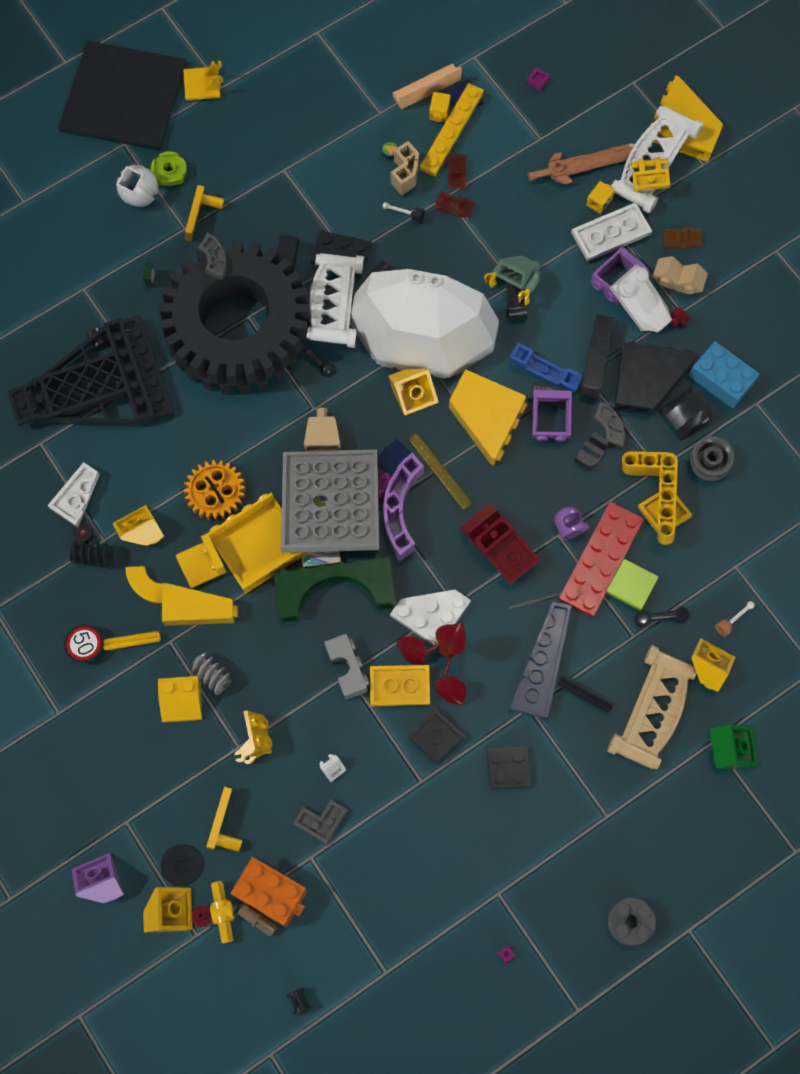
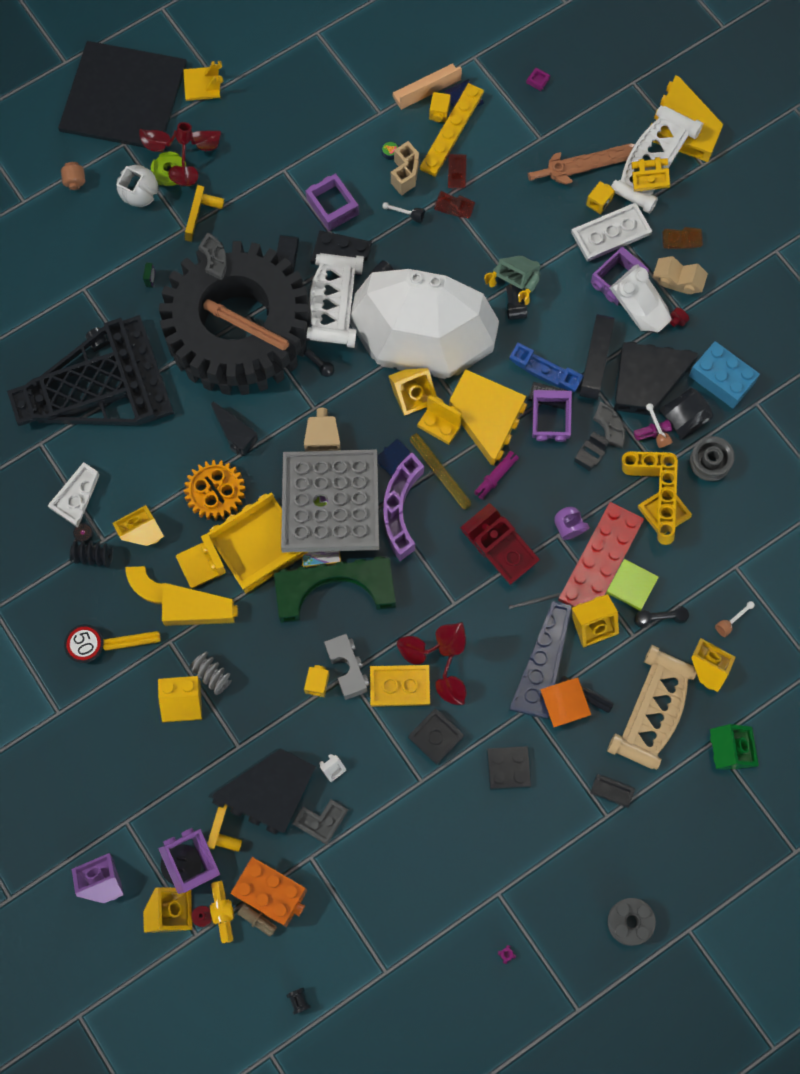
yellow plate [235,710,272,764] -> none
magenta piece [378,472,392,502] -> none
white plate [390,590,471,646] -> none
none -> nougat head [61,162,85,190]
none -> dark red plant [139,122,221,186]
none -> medium lavender window [158,828,220,894]
none -> nougat axle [203,299,289,350]
none -> black slope [209,748,316,835]
none -> black slope [211,401,258,456]
none -> yellow brick [304,665,329,697]
none -> medium lavender window [305,174,359,231]
none -> yellow bracket [417,395,462,445]
none -> magenta pin [474,451,519,500]
none -> orange slope [540,677,591,727]
none -> yellow slope [572,594,619,648]
none -> black tile [590,774,635,809]
none -> magenta axle [634,420,672,441]
none -> hinge [646,403,673,448]

